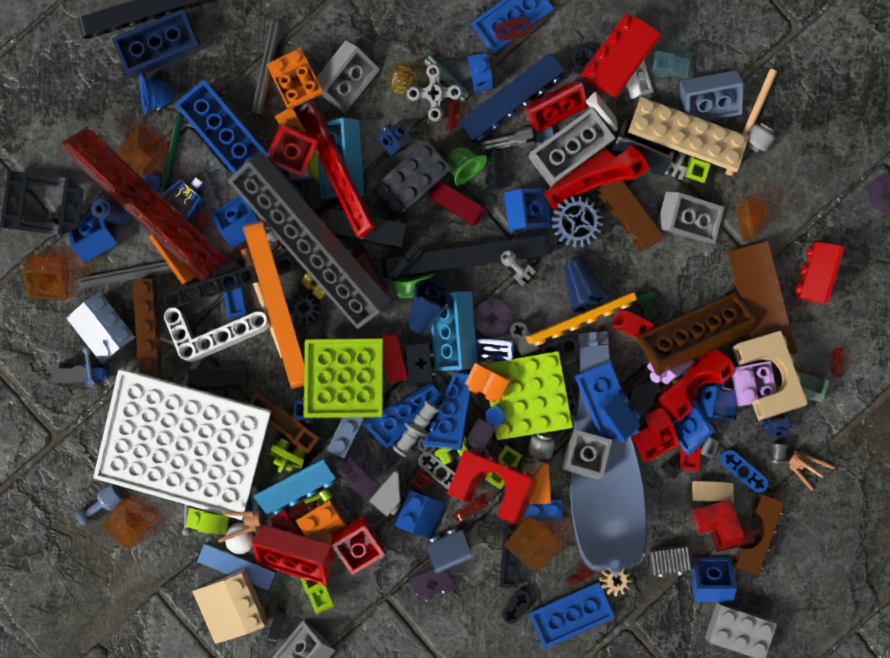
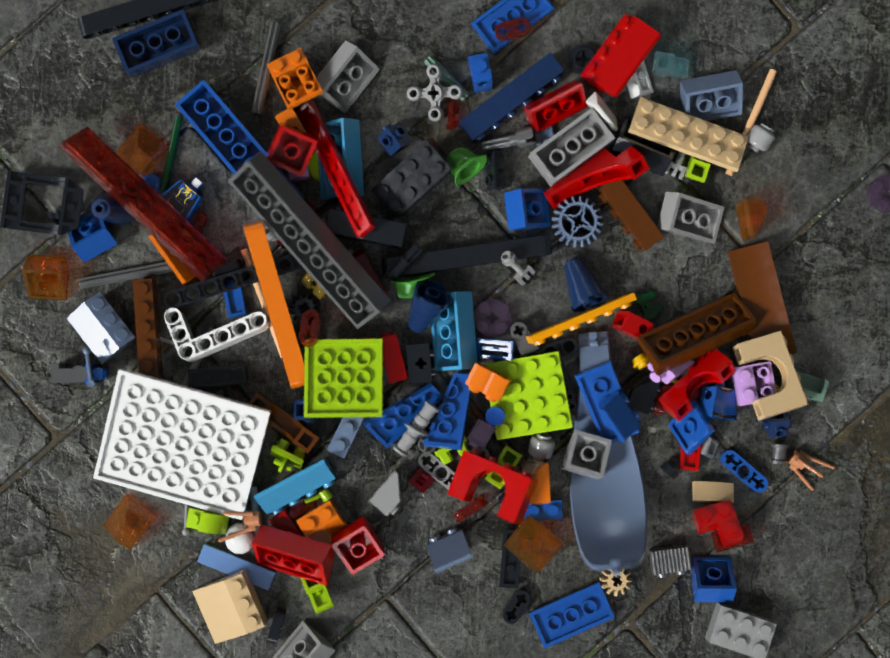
sand blue piece [74,484,124,527] -> none
blue piece [139,72,173,116] -> none
blue slope [210,195,260,248] -> none
clear purple brick [338,457,381,500] -> none
clear yellow head [388,65,415,95] -> none
blue slope [395,488,446,538] -> none
clear purple brick [409,567,454,602] -> none
dark red beam [429,182,486,227] -> none
clear red piece [566,567,596,586] -> none
red brick [632,407,680,462] -> none
reddish brown arch [732,493,785,575] -> none
red slope [795,242,844,305] -> none
clear red piece [830,347,844,377] -> none
none -> clear red beam [299,310,320,347]
none -> yellow plate [632,353,649,370]

